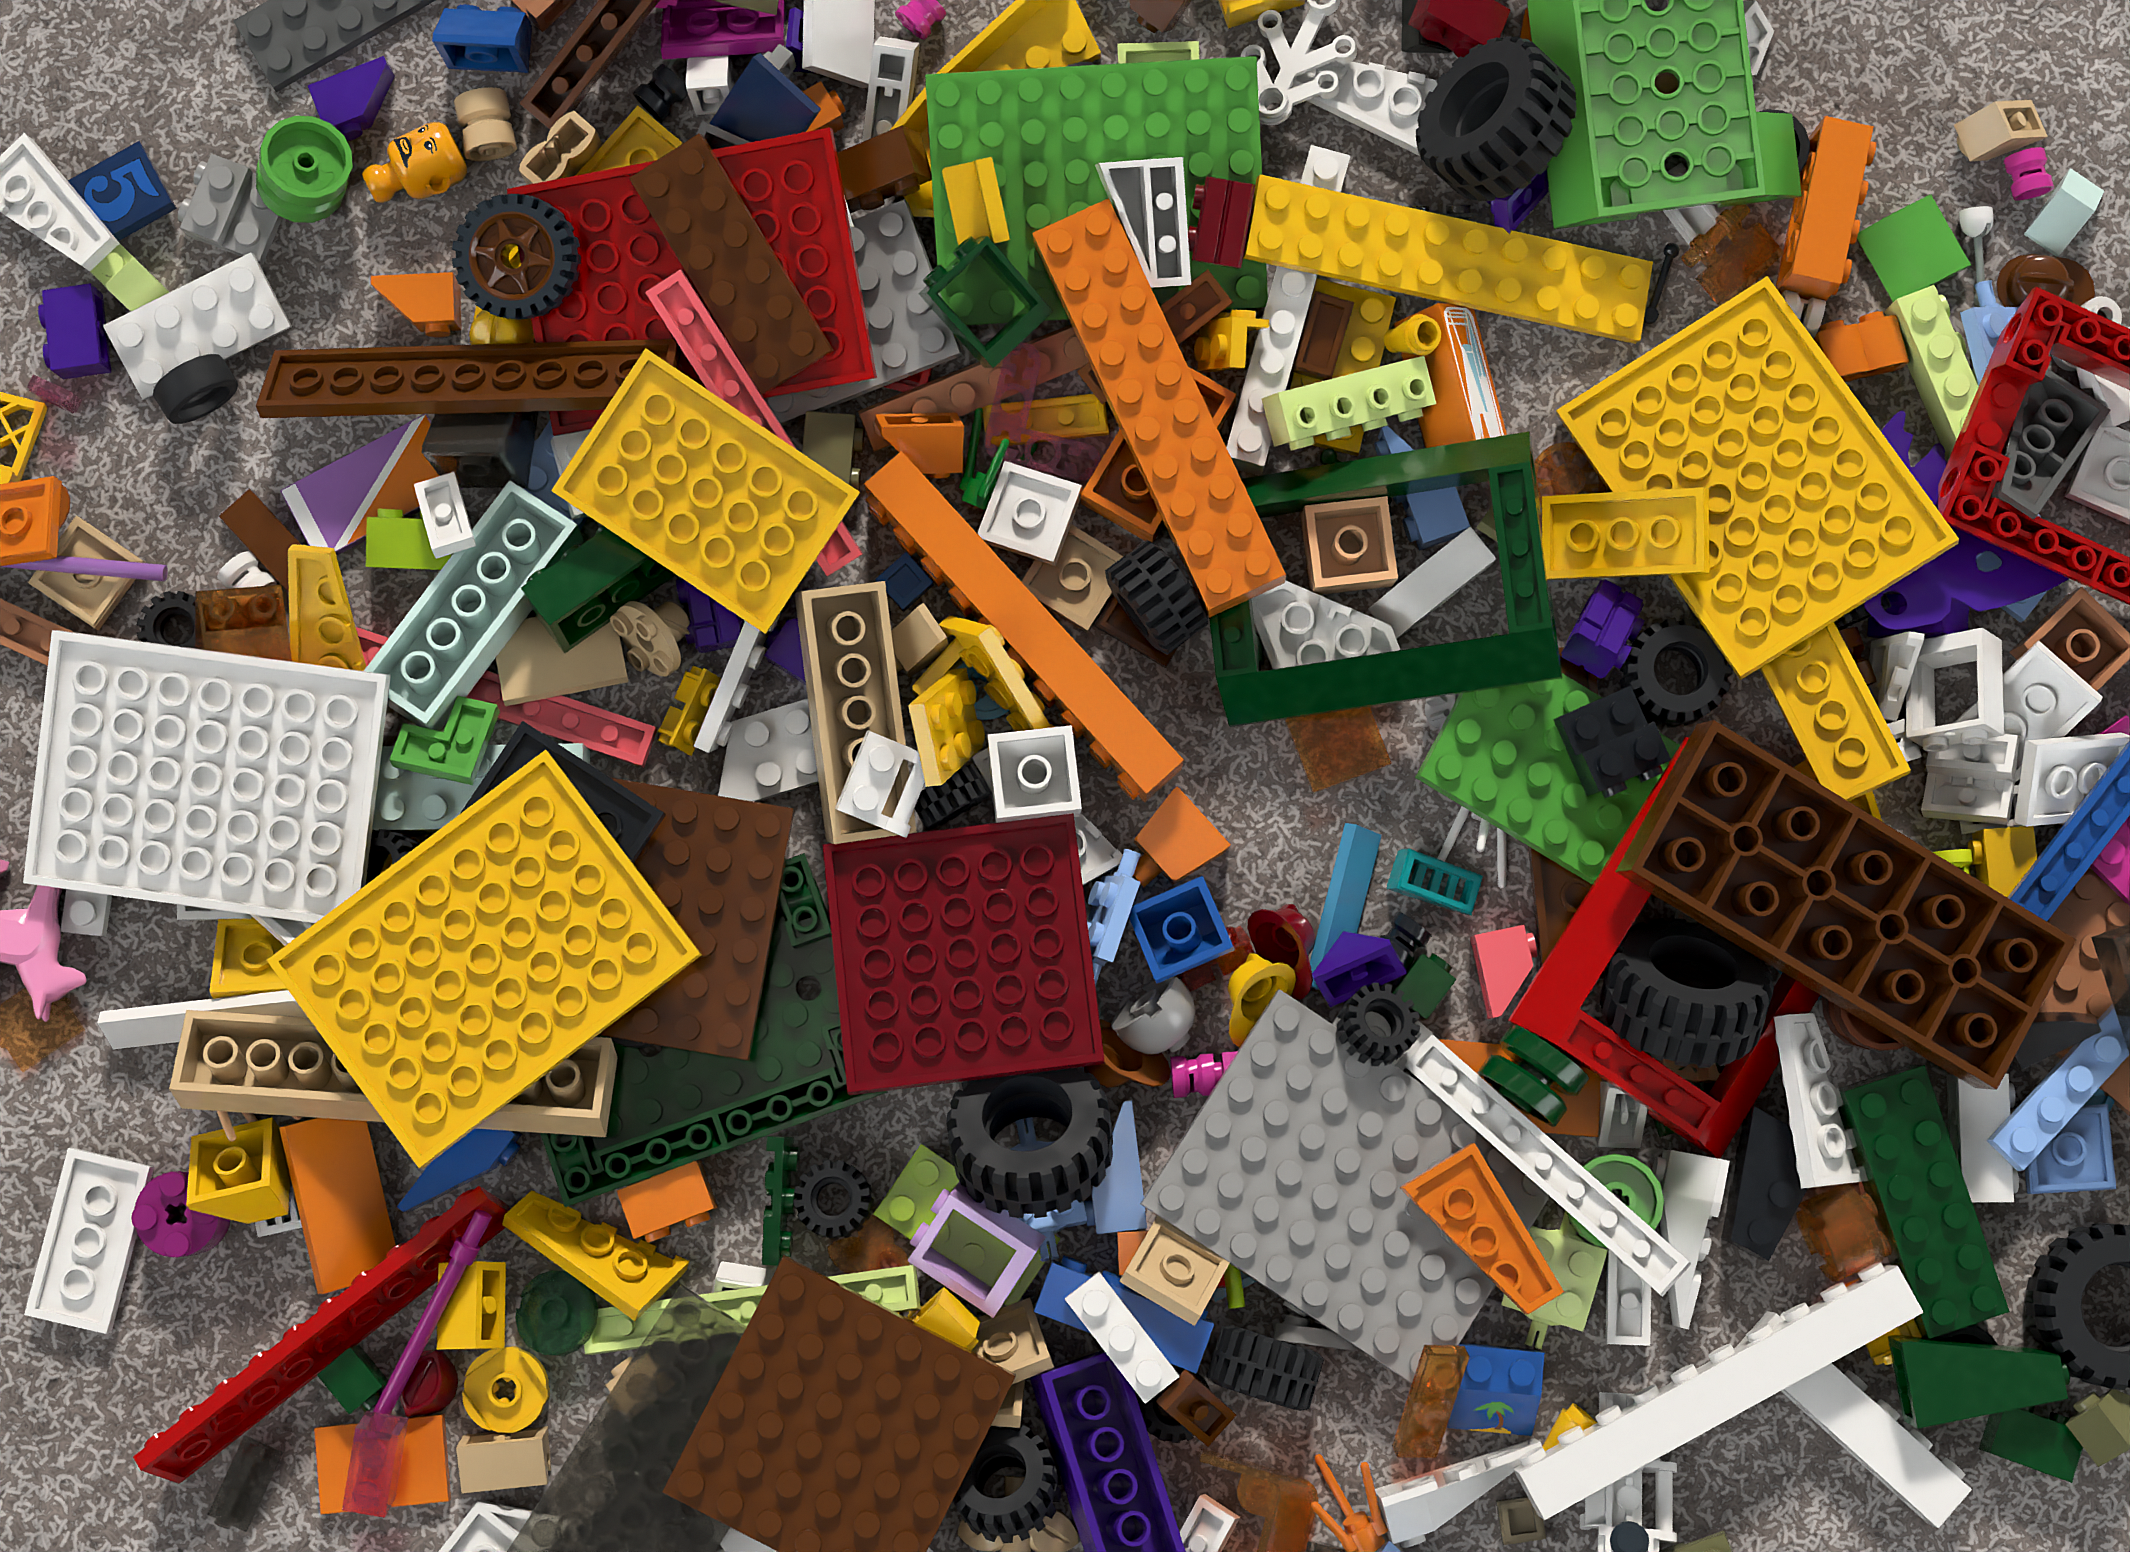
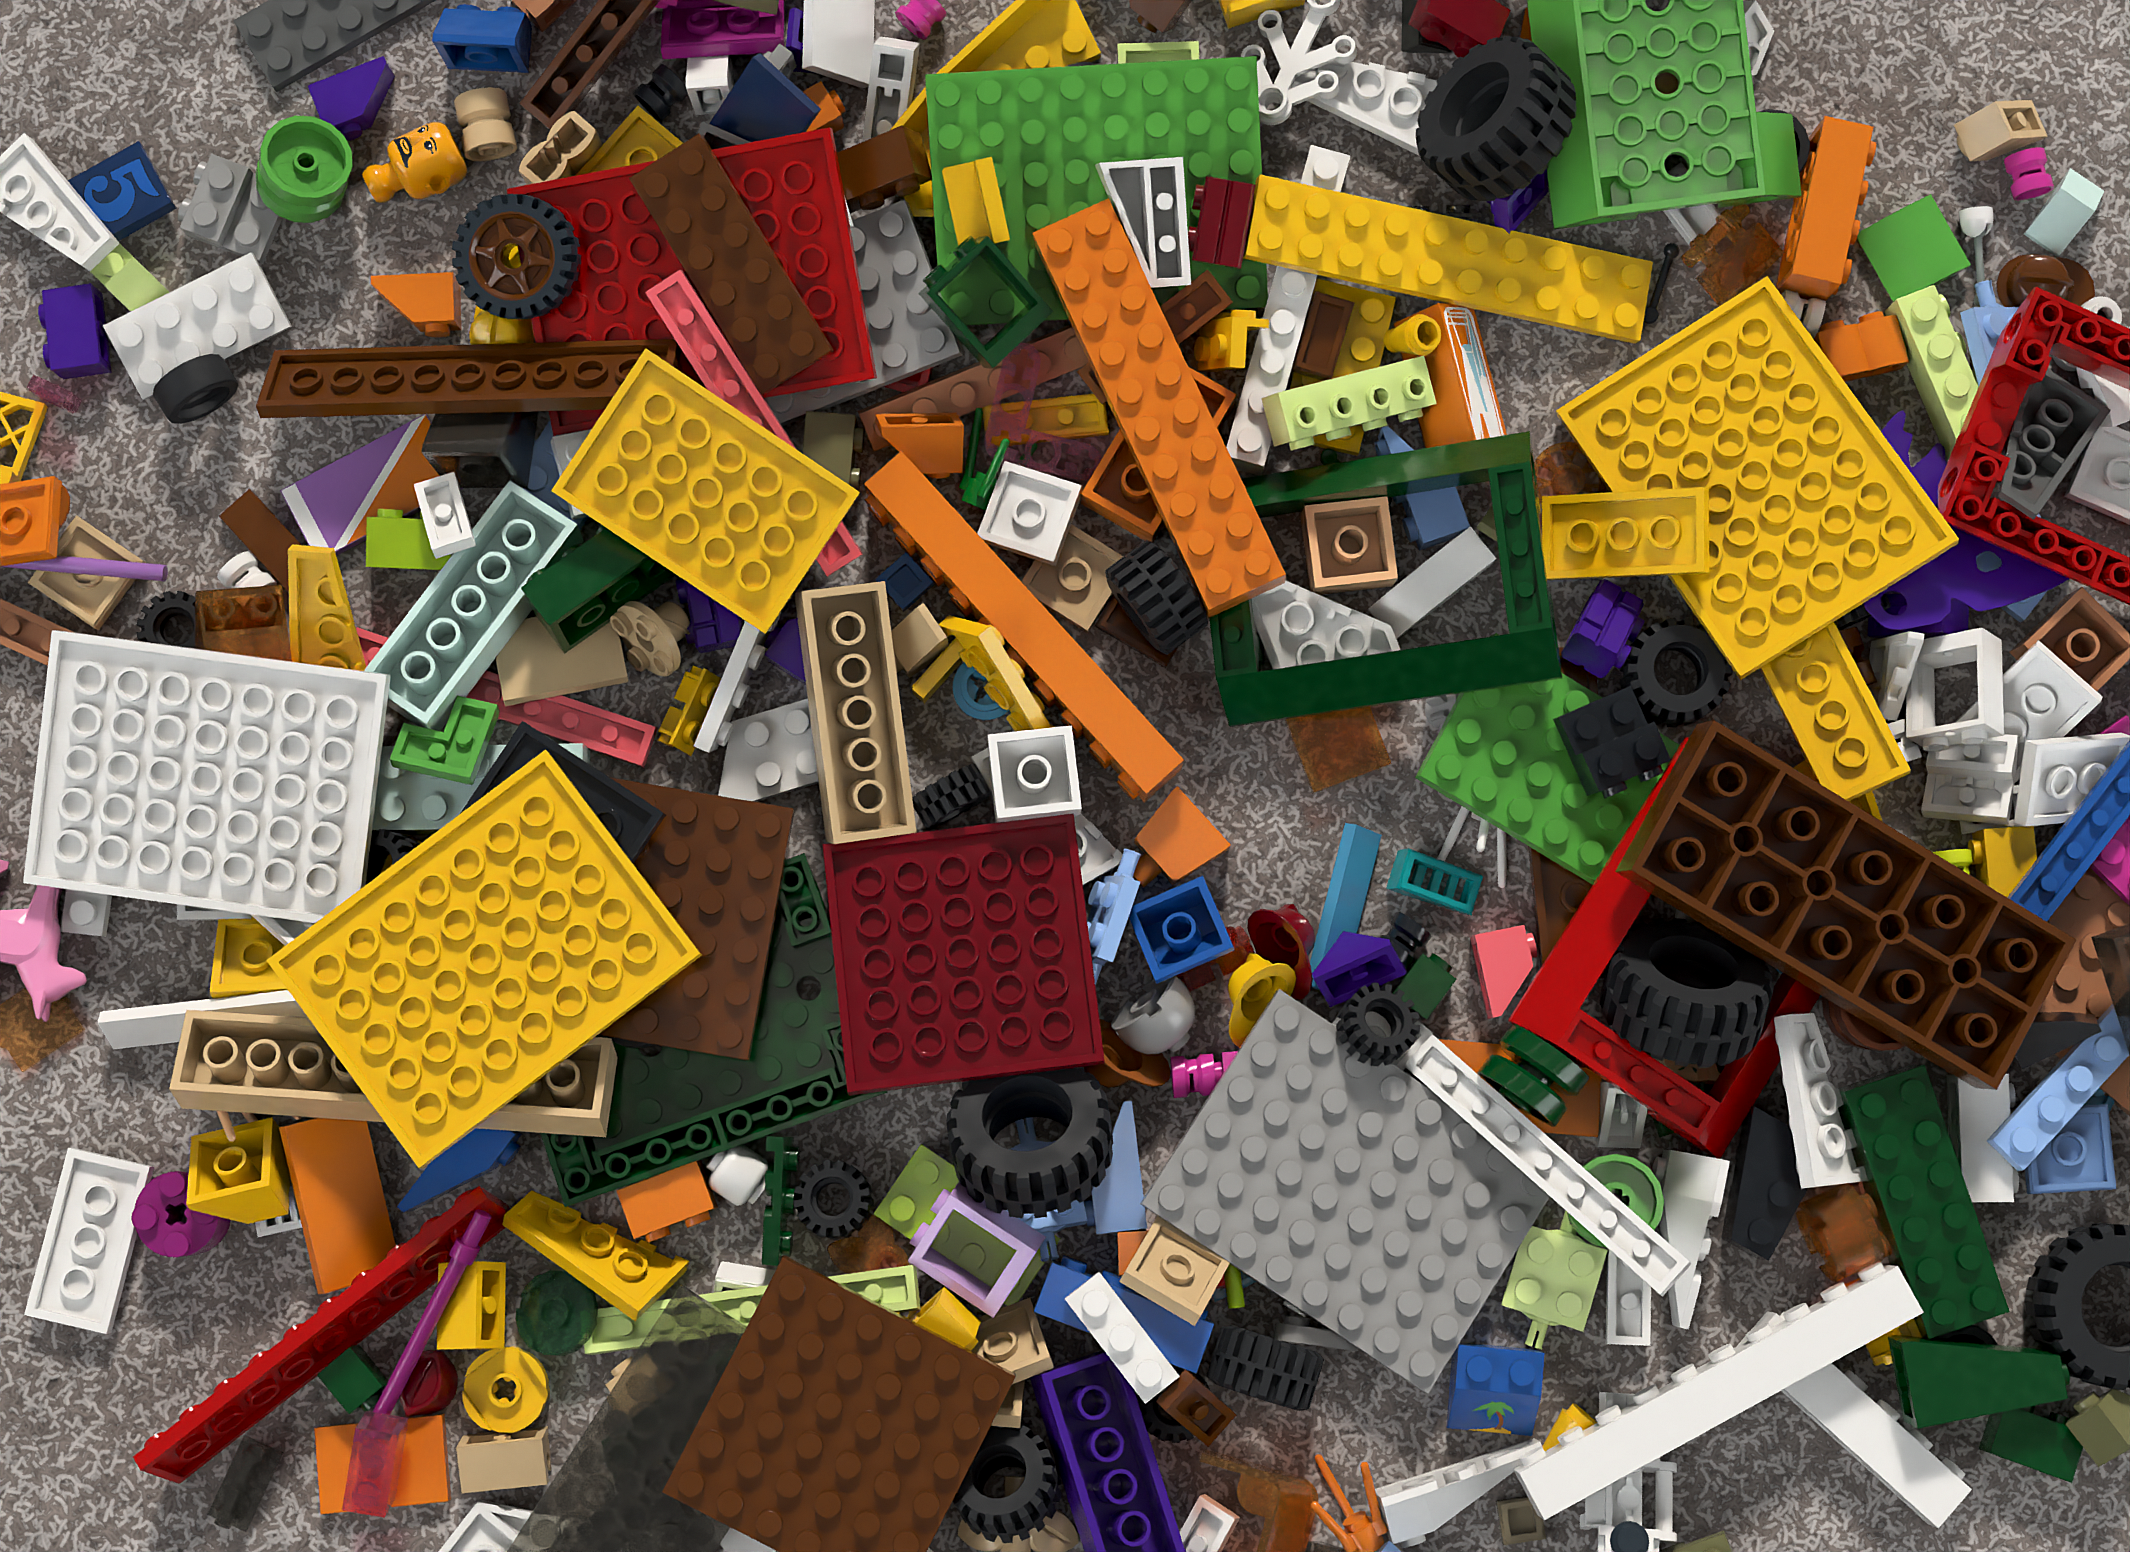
white plate [835,731,925,838] -> none
yellow plate [908,668,985,787] -> none
clear orange plate [1392,1345,1470,1458] -> none
orange wing [1399,1143,1564,1314] -> none
none -> white head [706,1144,768,1206]

